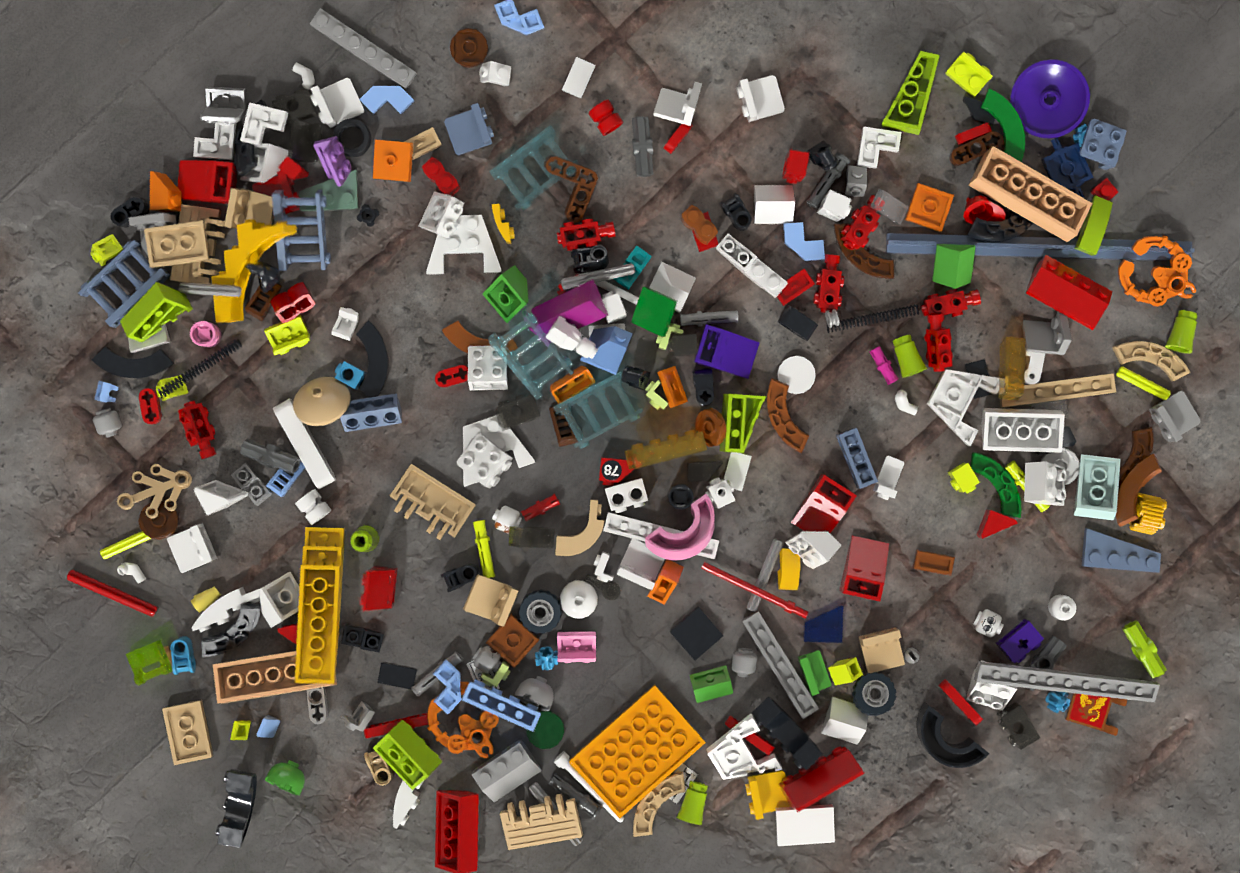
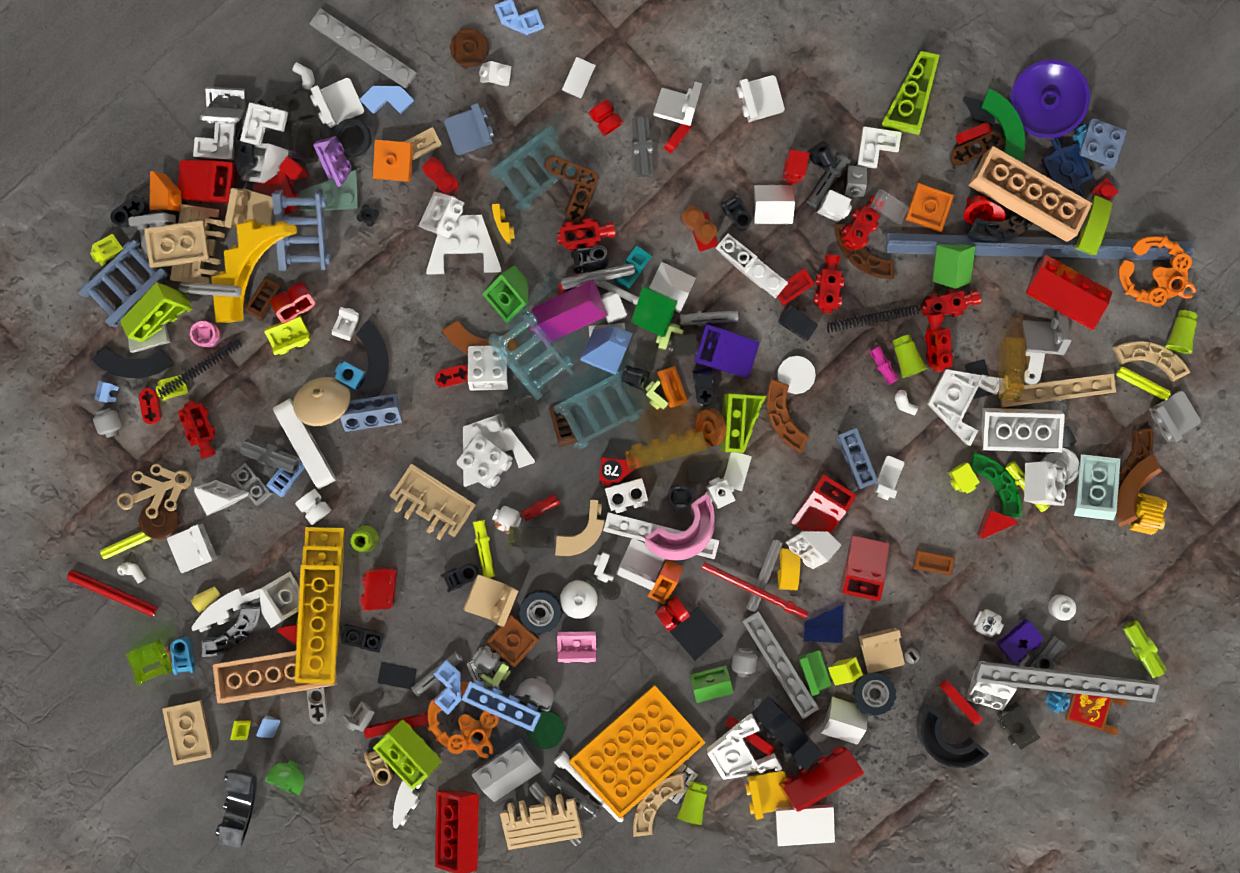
black hat [246,261,280,293] -> none
dark azure gear [535,646,558,670] -> none
white piece [546,316,598,359] -> none
orange piece [550,365,595,404] -> none
light blue tile [783,222,825,261] -> none
light grey bush [825,309,839,328] -> none
neon yellow bracket [945,52,993,98] -> none
sand blue wing [1082,528,1161,573] -> none
none -> red wheel [655,596,690,631]

